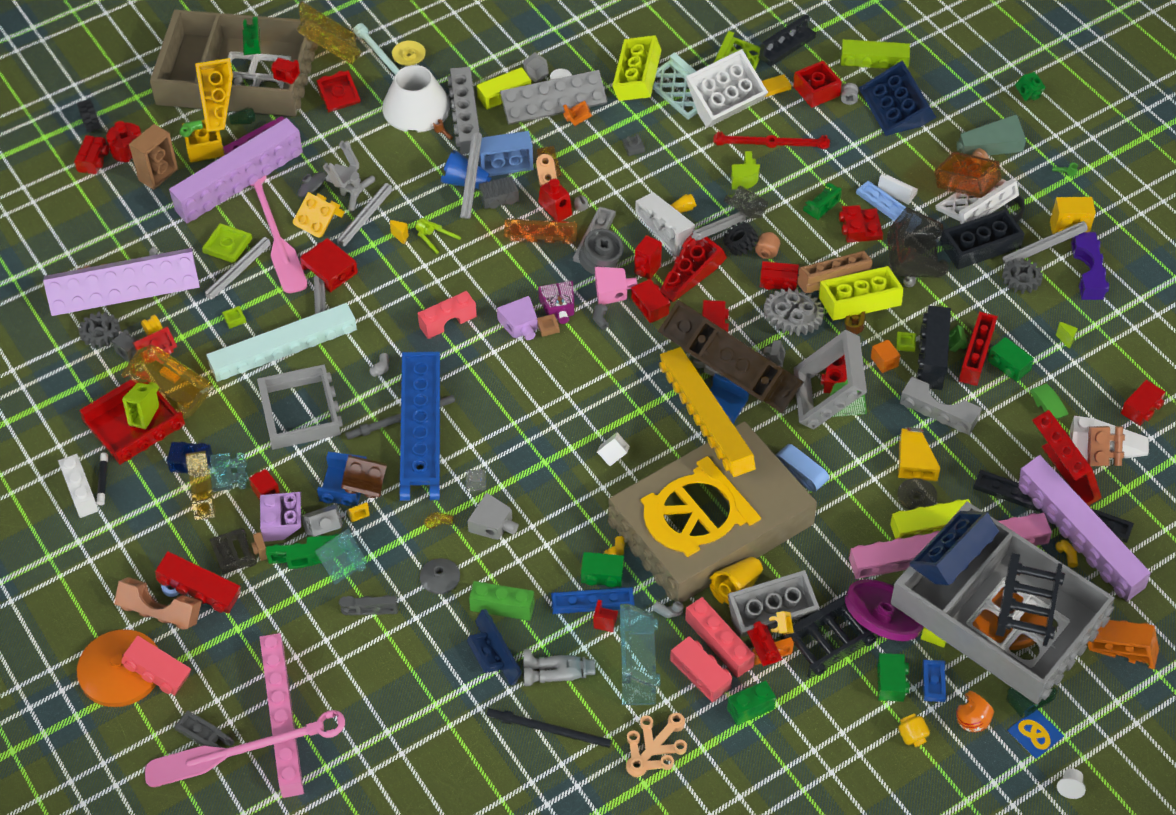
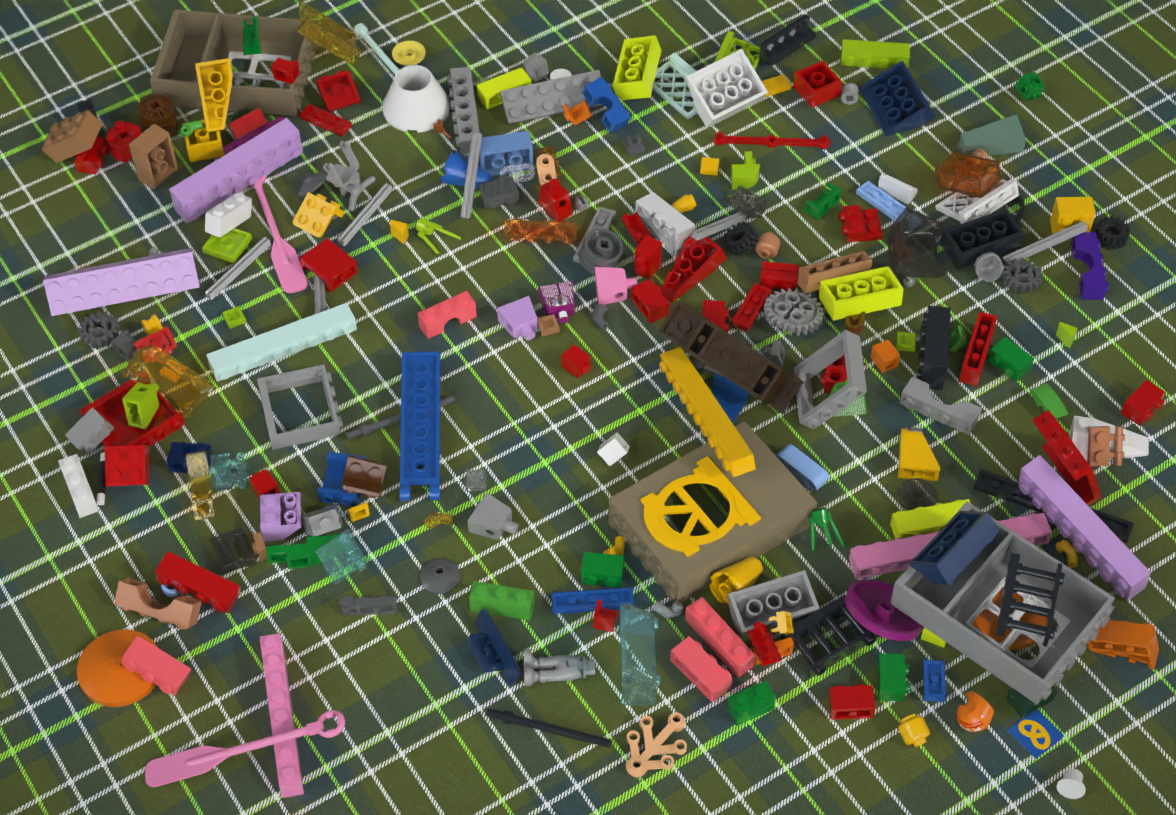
dark grey hinge [174,710,234,748] -> none
light grey arm [369,353,389,377] -> none
bright green hand [1052,163,1078,177] -> none
none -> medium nougat brick [41,110,103,163]
none -> light grey brick [65,407,114,455]
none -> red piece [104,445,150,486]
none -> reddish brown wheel [137,94,179,137]
none -> white brick [205,193,252,237]
none -> red brick [228,108,267,140]
none -> red tile [299,104,352,137]
none -> clear plate [500,163,535,183]
none -> red brick [561,344,591,378]
none -> blue arch [582,77,631,134]
none -> red hinge [622,212,652,246]
none -> yellow tile [700,157,719,176]
none -> red plate [731,283,772,332]
none -> green plant [809,507,846,552]
none -> red brick [828,684,875,720]
none -> light grey hair [974,252,1004,282]
none -> black tyre [1095,216,1130,250]

